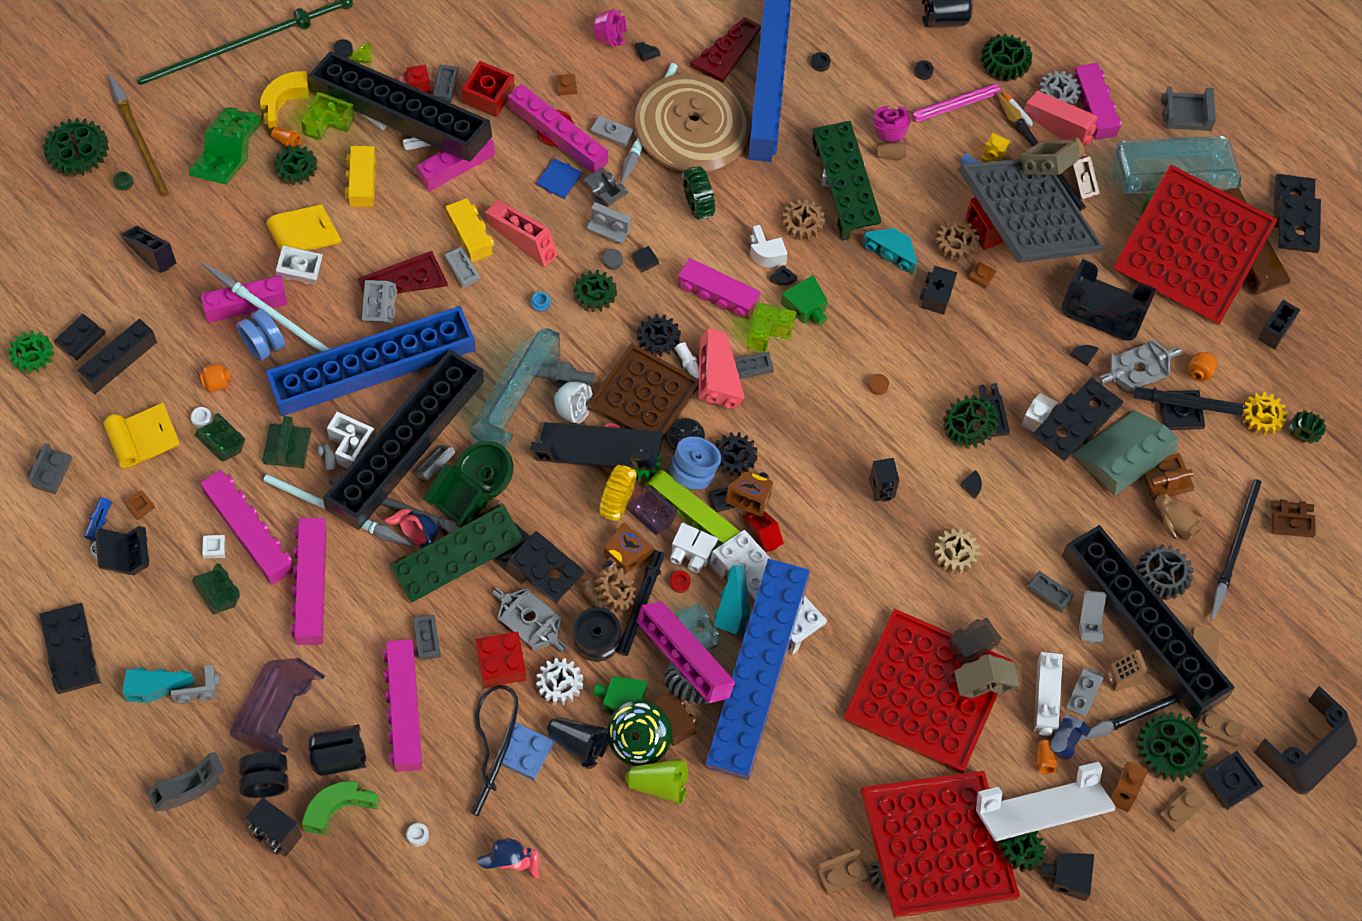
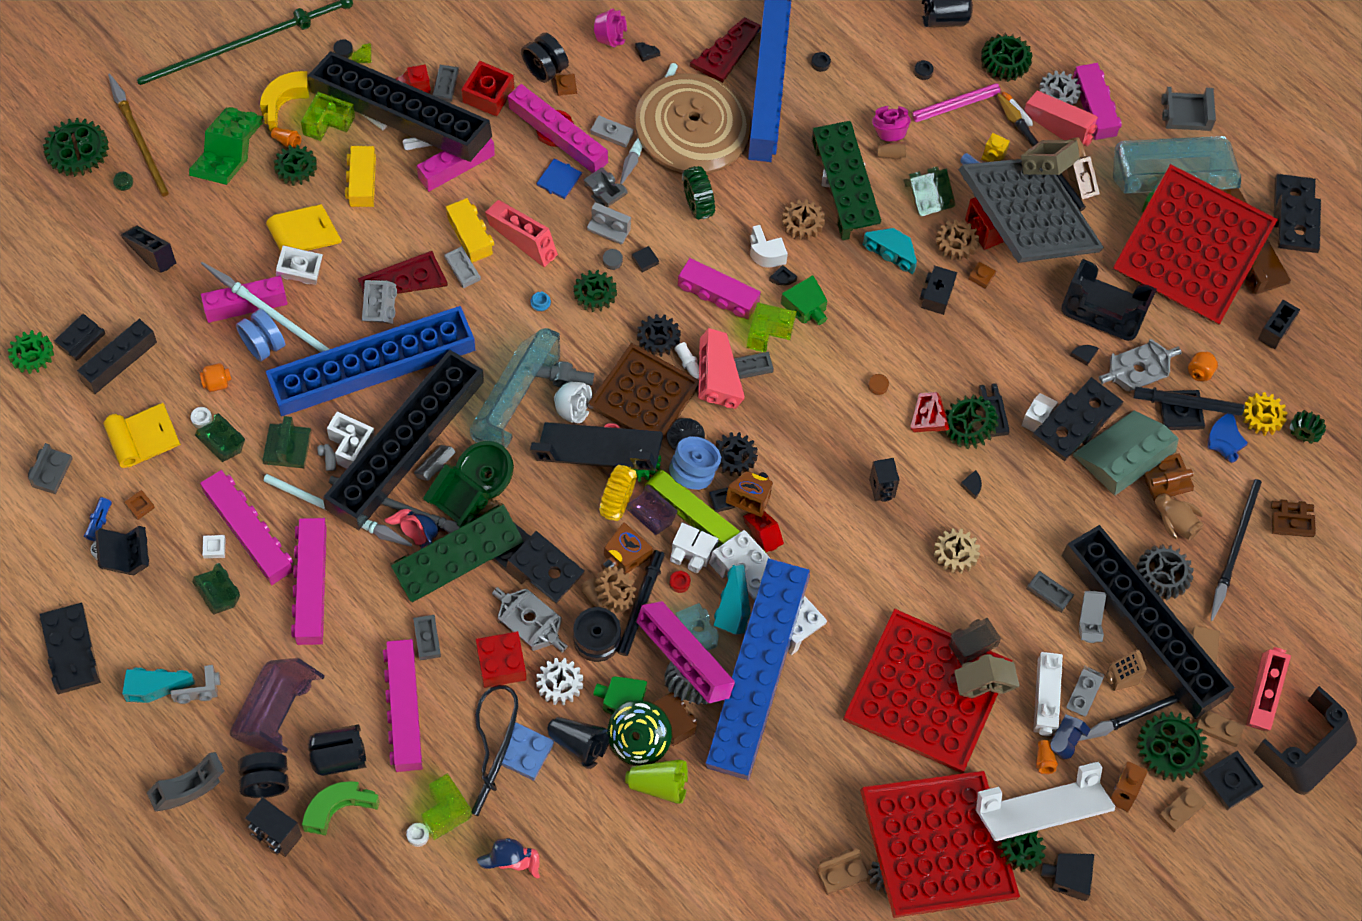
none -> clear neon green brick [421,773,472,840]
none -> black wheel [521,32,569,83]
none -> bracket [903,166,955,216]
none -> red wing [910,392,949,433]
none -> blue arm [1208,414,1248,463]
none -> coral slope [1246,647,1291,732]

